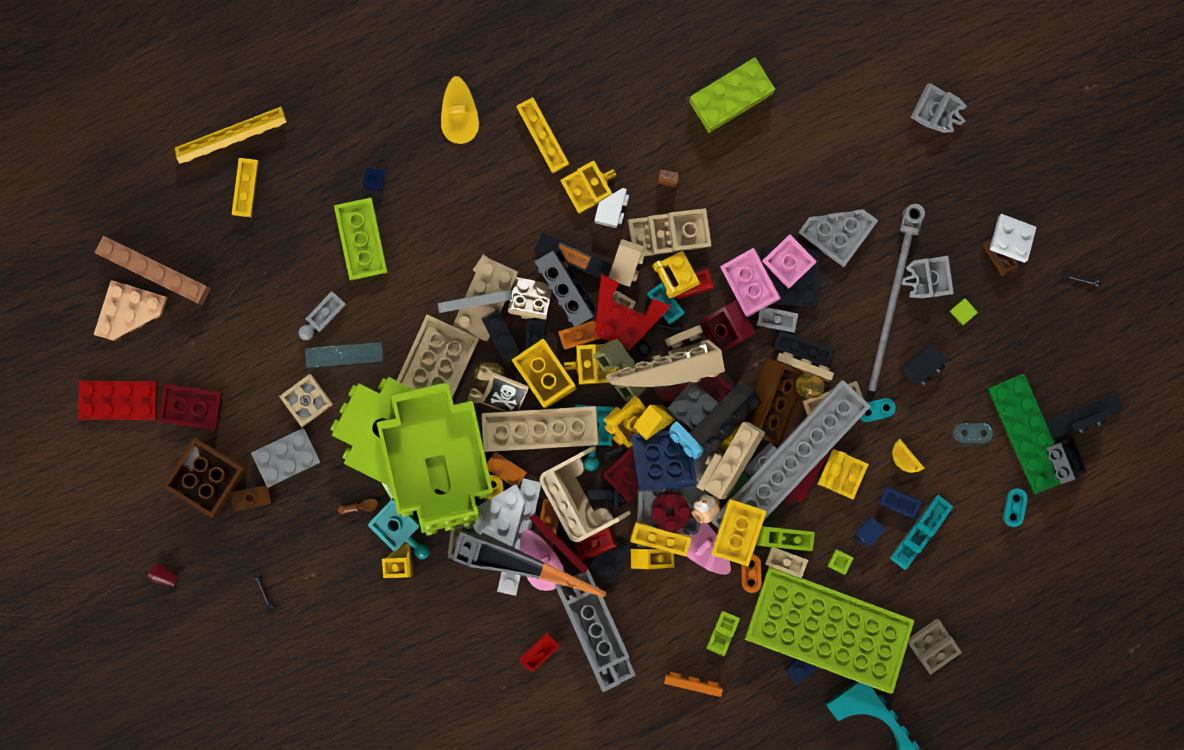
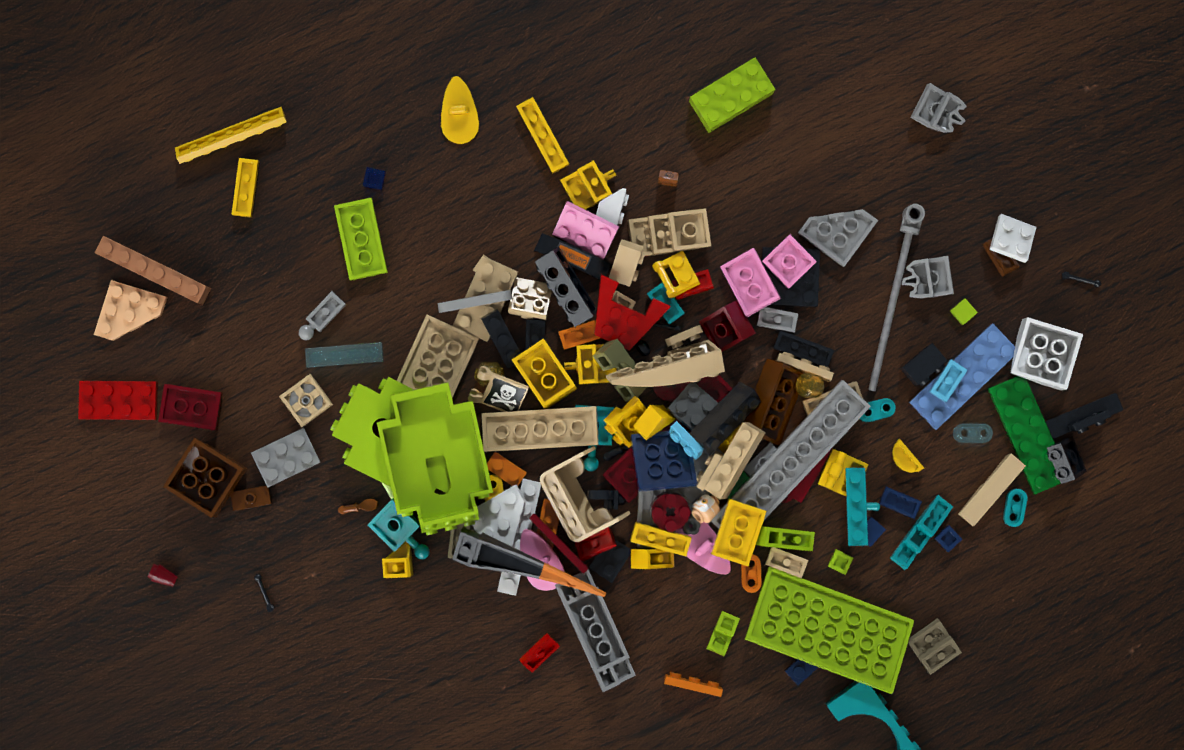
none -> bright pink plate [552,201,619,260]
none -> teal plate [846,468,880,546]
none -> medium blue plate [909,323,1015,430]
none -> medium azure plate [929,359,967,402]
none -> dark blue plate [934,525,962,552]
none -> tan slope [958,453,1026,526]
none -> white slope [1010,317,1083,391]

